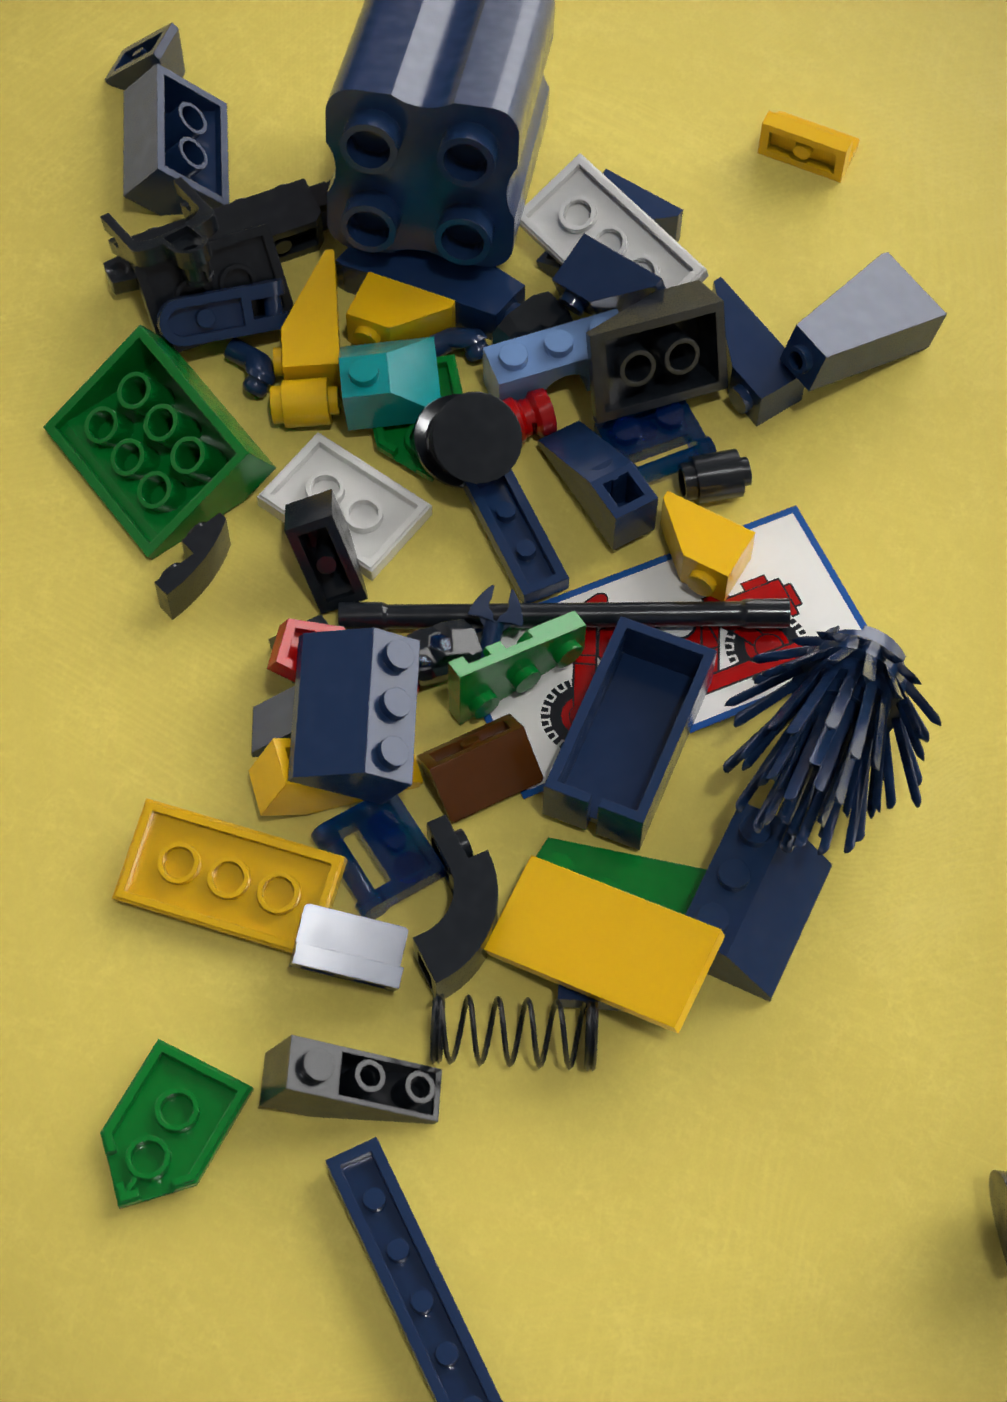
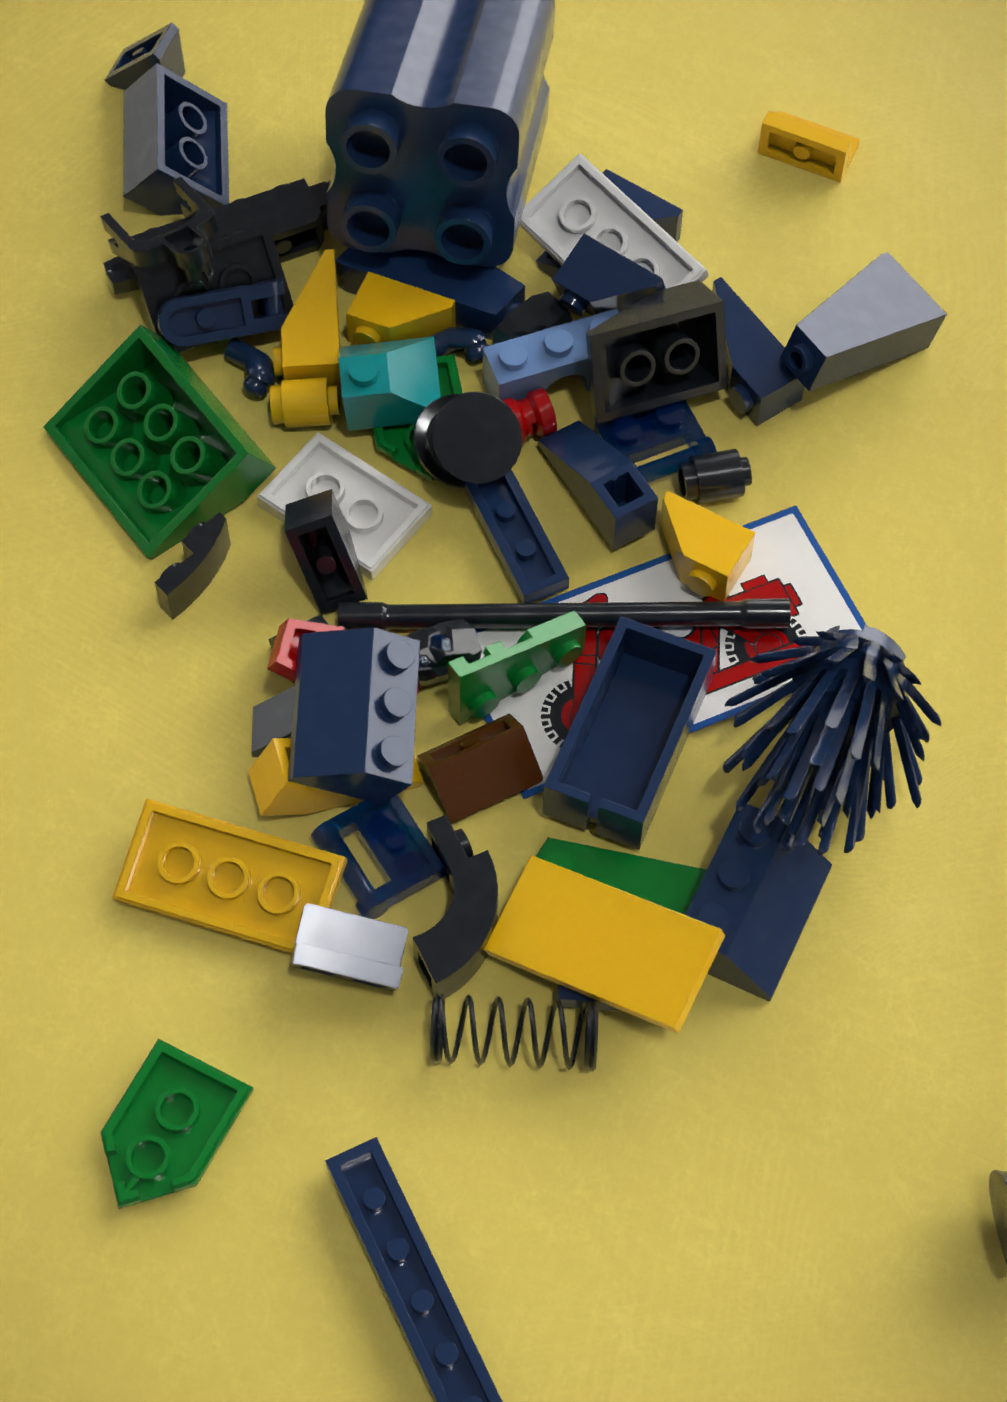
black slope [260,1035,442,1124] -> none
dark blue bar [468,585,523,659] -> none

